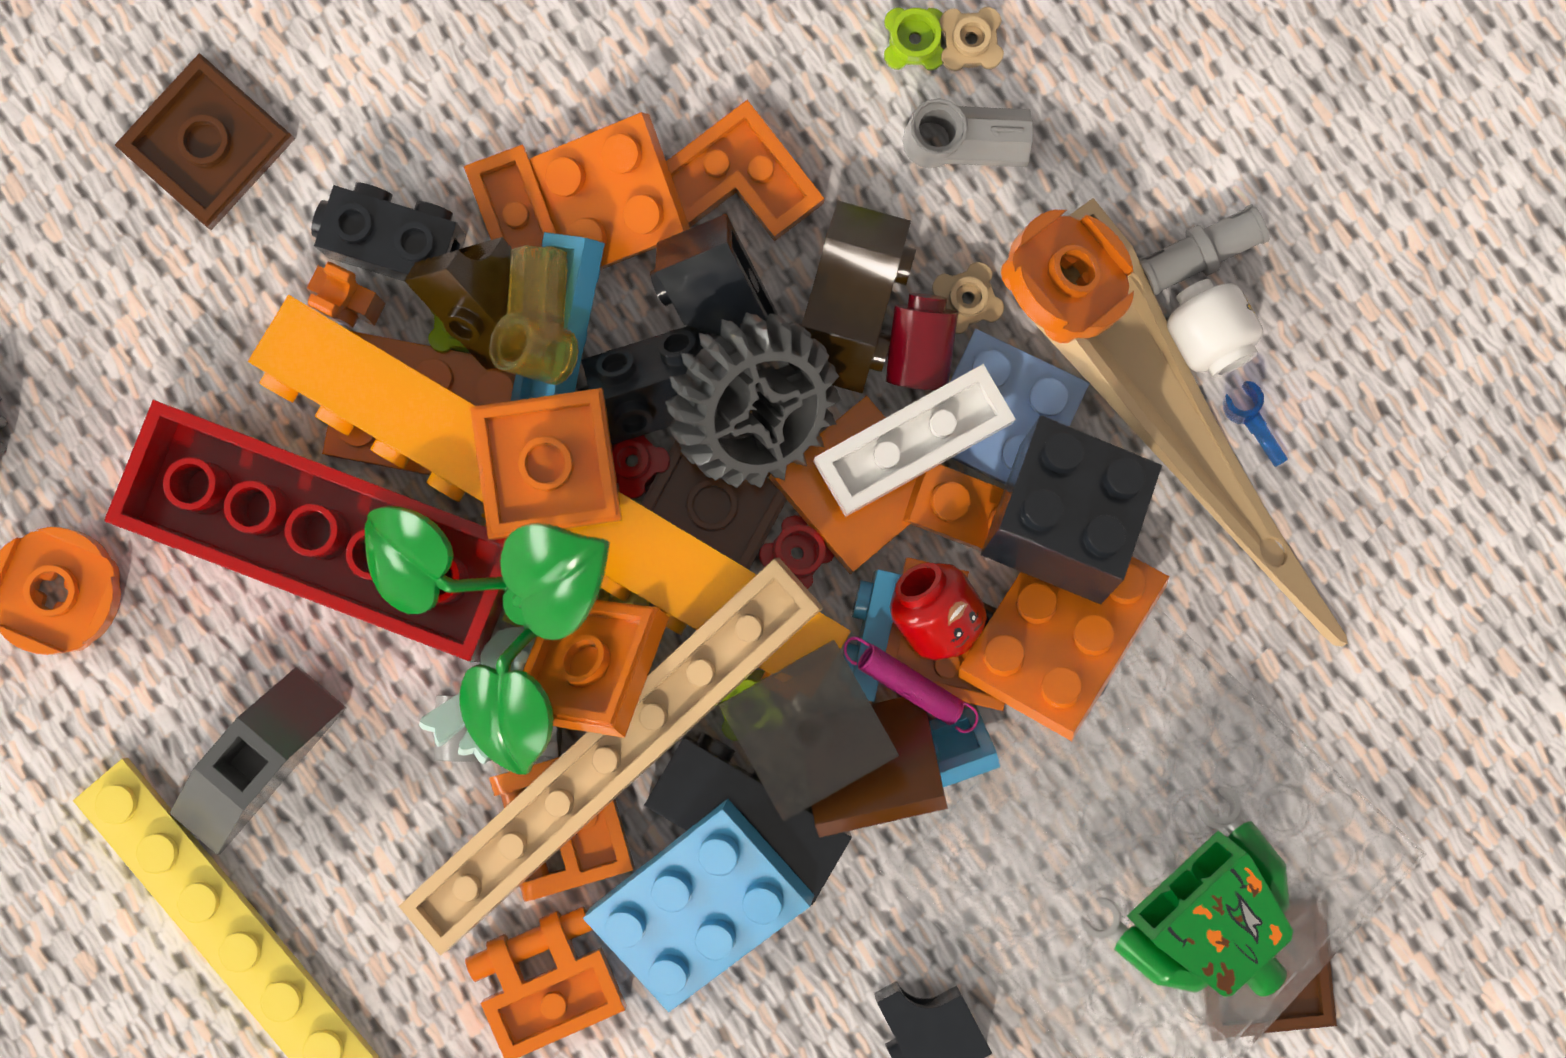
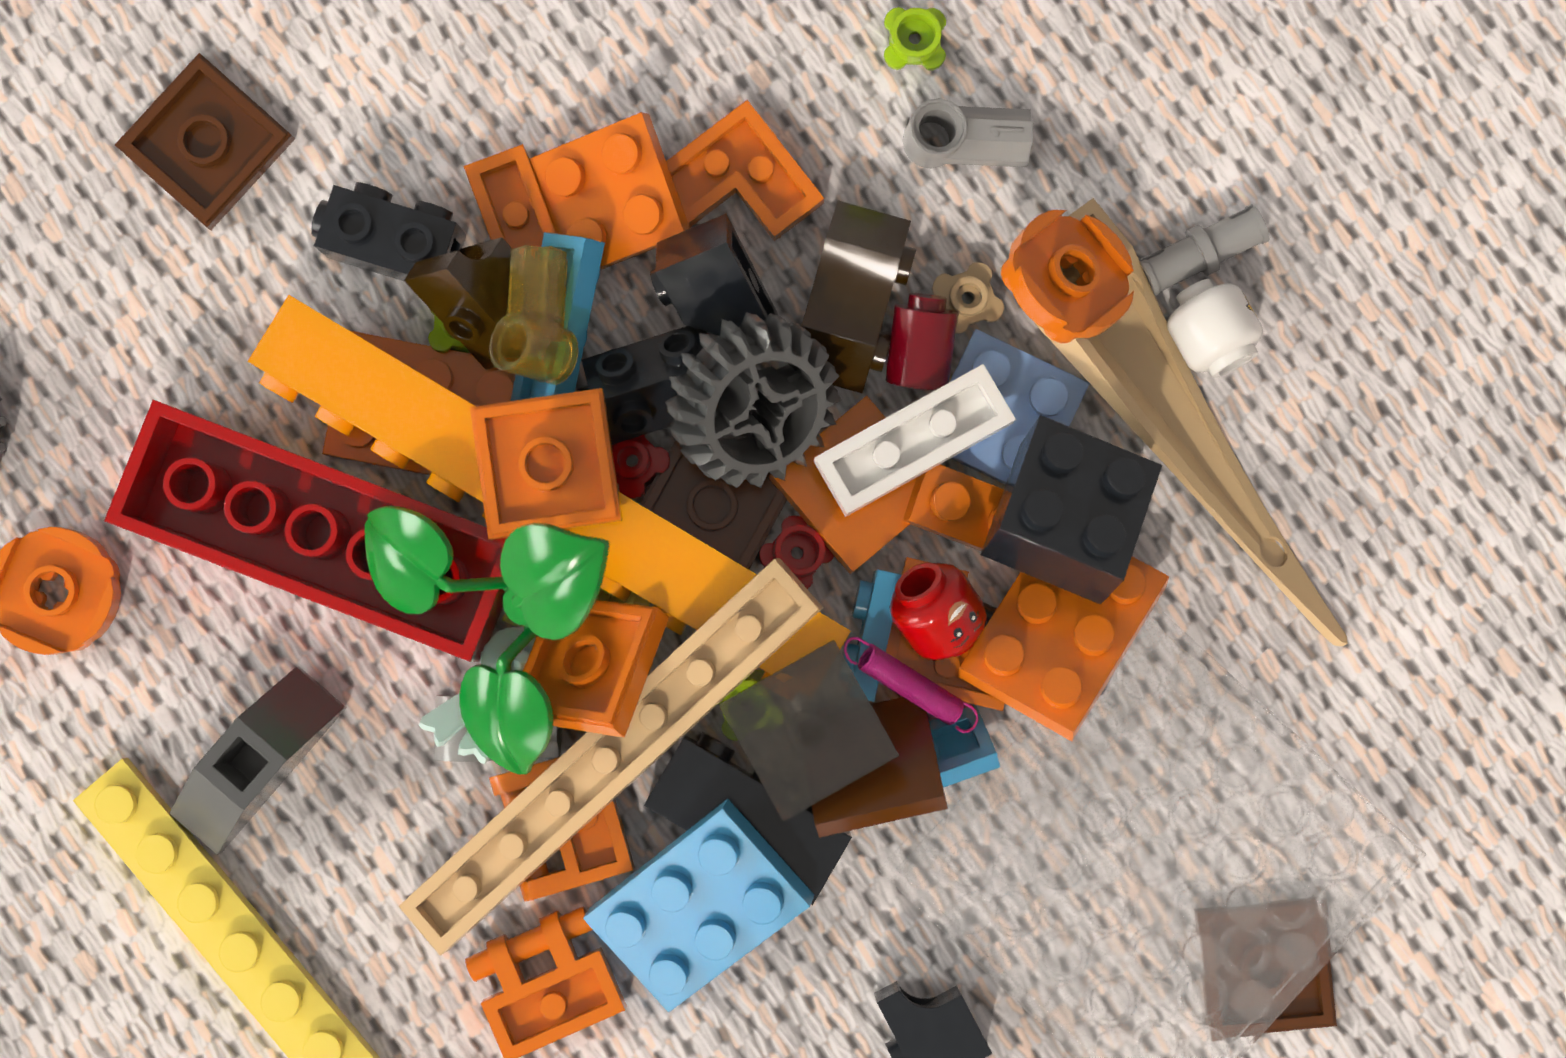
orange plate [307,262,386,328] -> none
tan plate [939,7,1004,71] -> none
green torso [1081,787,1293,997] -> none
clear blue hand [1223,381,1288,467] -> none

